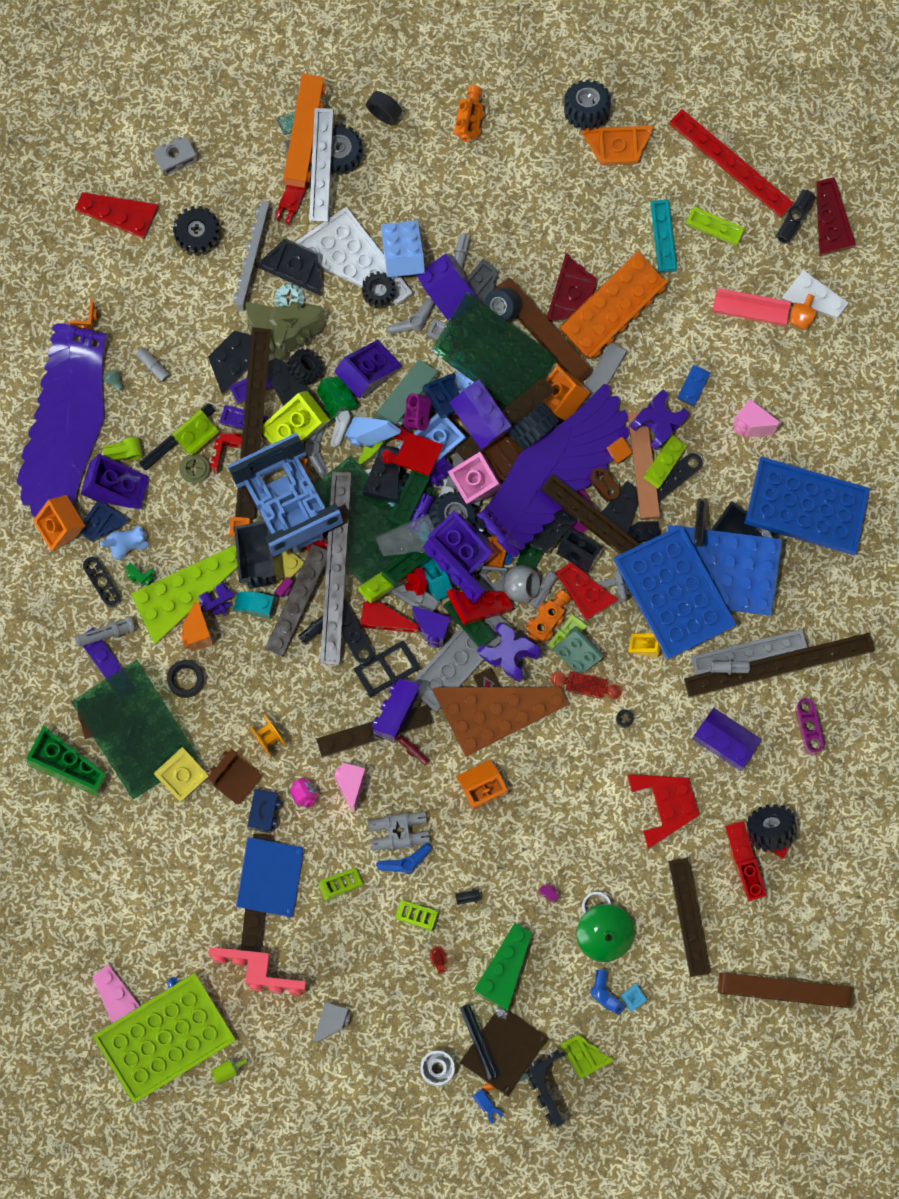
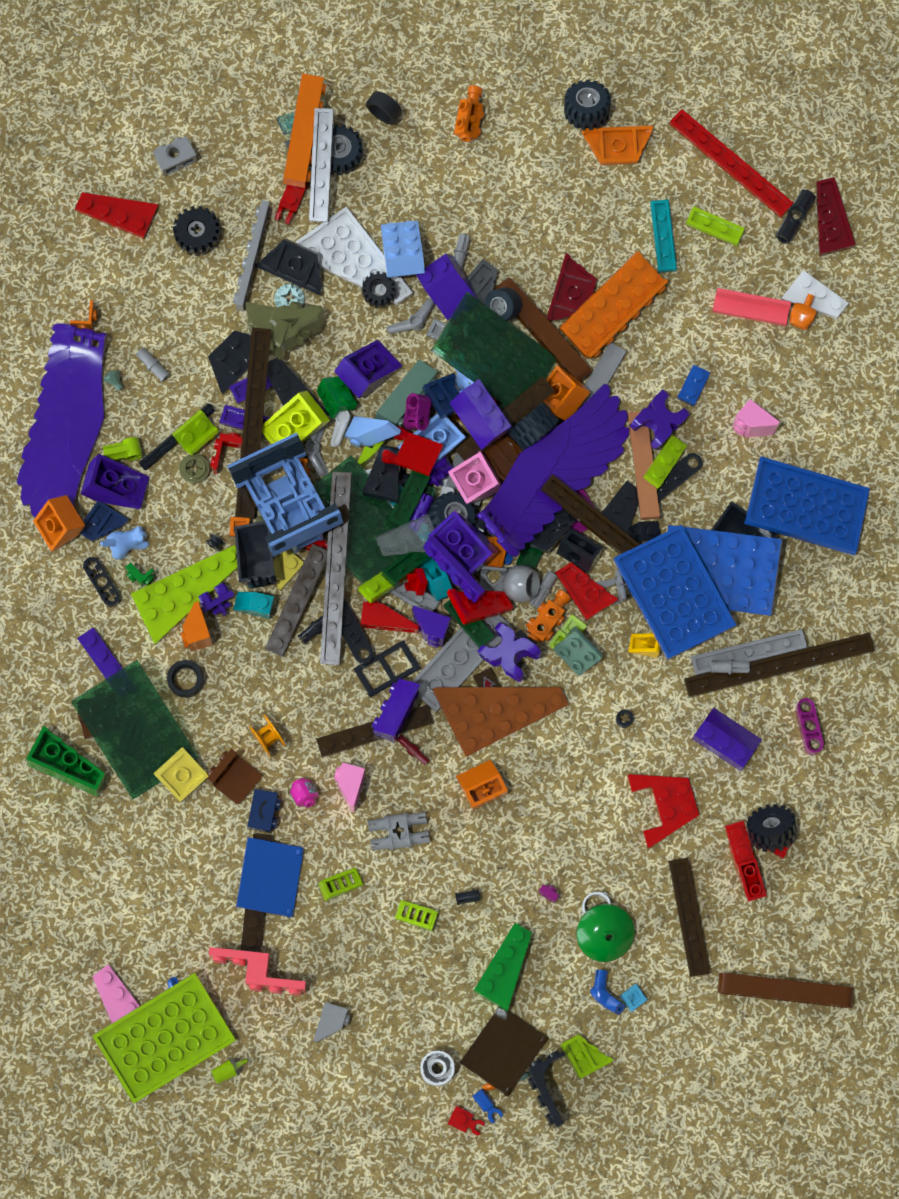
light grey pin [75,616,135,648] -> none
magenta plate [273,577,293,597] -> none
black tyre [287,348,324,385] -> none
blue piece [376,843,432,875] -> none
clear red cylinder [429,946,447,974] -> none
black axle [460,1004,498,1080] -> none
clear red plate [550,671,622,700] -> none
reddish brown beam [589,468,620,501] -> none
orange tile [606,437,633,463] -> none
black axle [694,498,707,547] -> none
none -> black bush [205,534,225,551]
none -> red plate [448,1106,485,1136]

